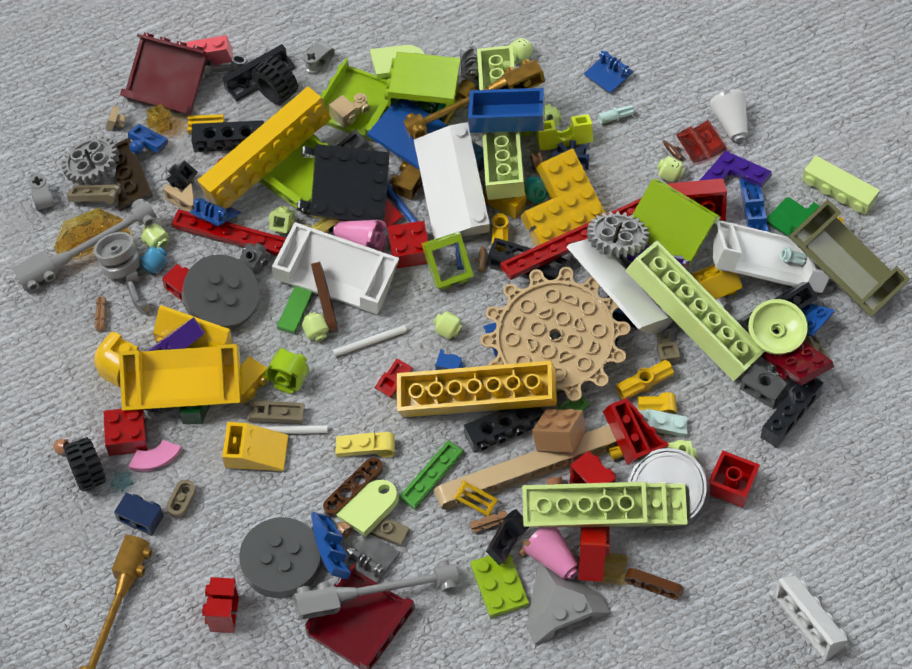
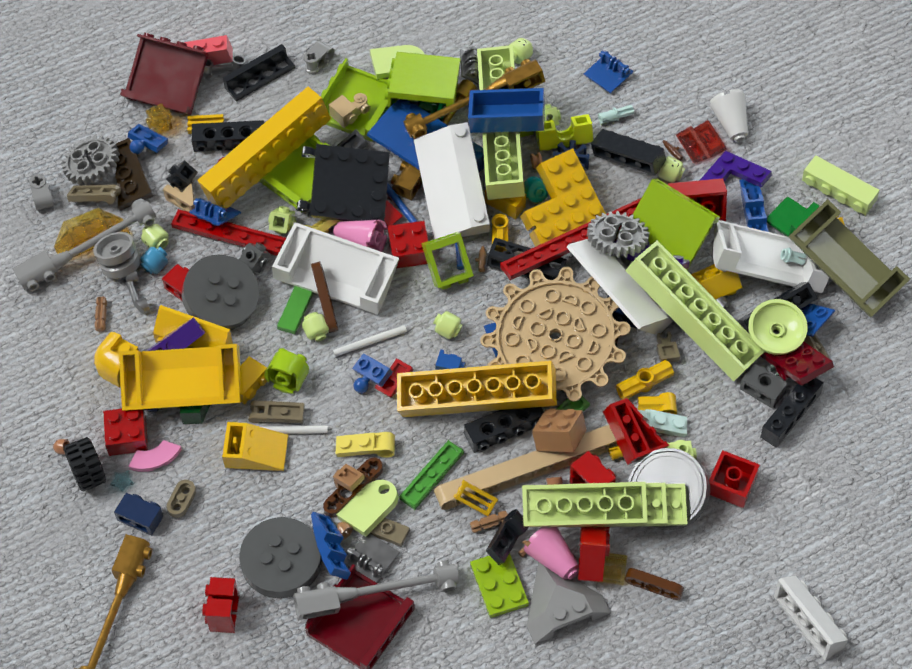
tan tile [105,106,126,131] -> none
black tyre [252,56,298,105] -> none
none -> medium nougat bracket [333,464,365,492]
none -> blue plate [352,353,393,393]
none -> black brick [591,129,666,176]

